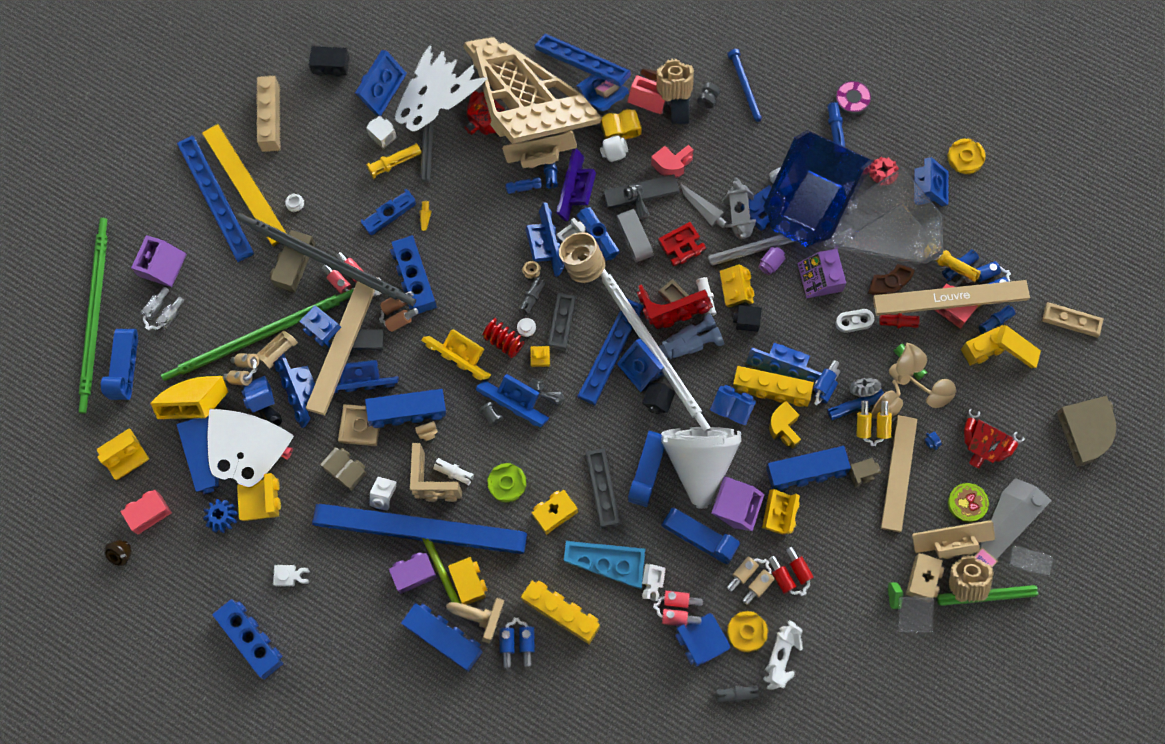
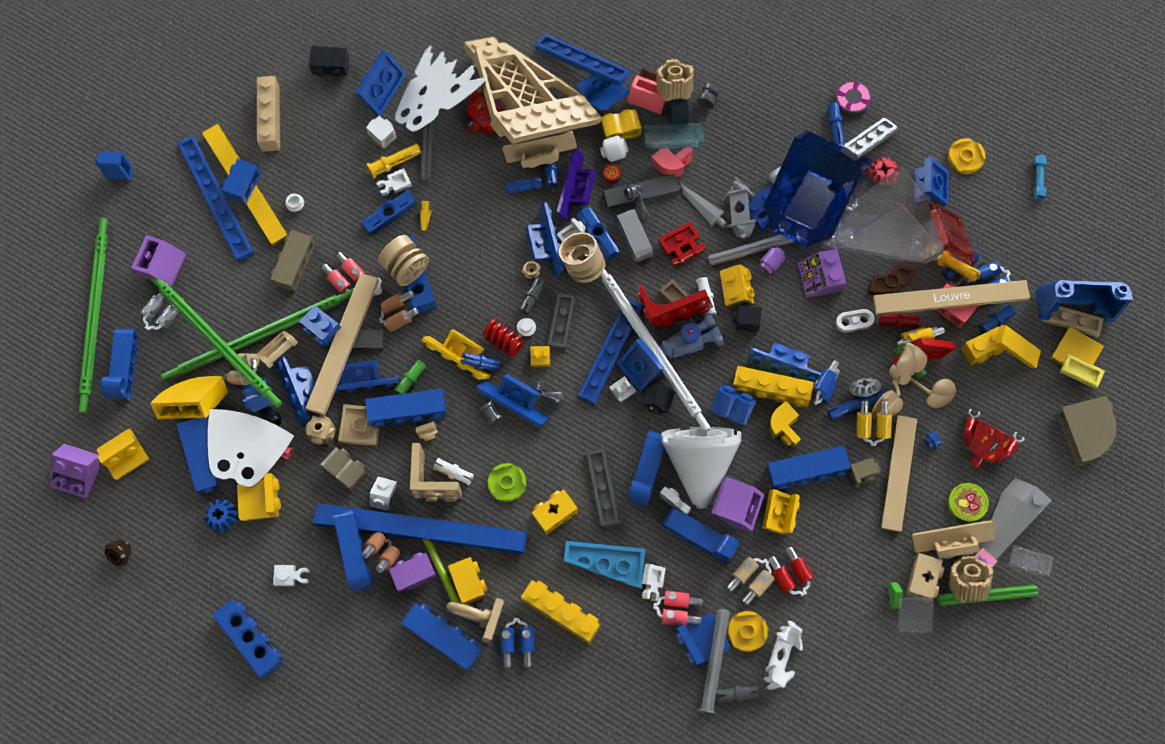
coral brick [120,490,172,535] -> none
dark grey axle [237,213,416,306] -> none
tan tile [595,81,620,98] -> none
blue bar [727,49,761,122] -> none
none -> medium lavender slope [50,444,99,499]
none -> blue brick [96,151,133,180]
none -> bright green axle [149,277,282,408]
none -> blue brick [222,159,261,205]
none -> tan brick [306,415,336,445]
none -> blue beam [333,509,374,592]
none -> nougat piece [362,532,400,573]
none -> white plate [377,168,412,196]
none -> tan wheel [378,235,429,286]
none -> bright green pin [394,360,426,394]
none -> blue pin [460,352,500,372]
none -> red tile [603,164,621,183]
none -> white tile [609,376,636,404]
none -> clear light blue piece [643,123,705,149]
none -> white plate [660,487,691,515]
none -> blue tile [681,323,701,343]
none -> light grey axle [699,609,730,713]
none -> light grey tile [841,118,898,161]
none -> red wing [892,338,956,366]
none -> yellow piece [897,327,945,346]
none -> clear red piece [928,202,975,265]
none -> dark azure bar [1033,155,1046,200]
none -> blue windscreen [1036,280,1133,322]
none -> yellow tile [1050,327,1104,366]
none -> light yellow tile [1060,354,1105,389]

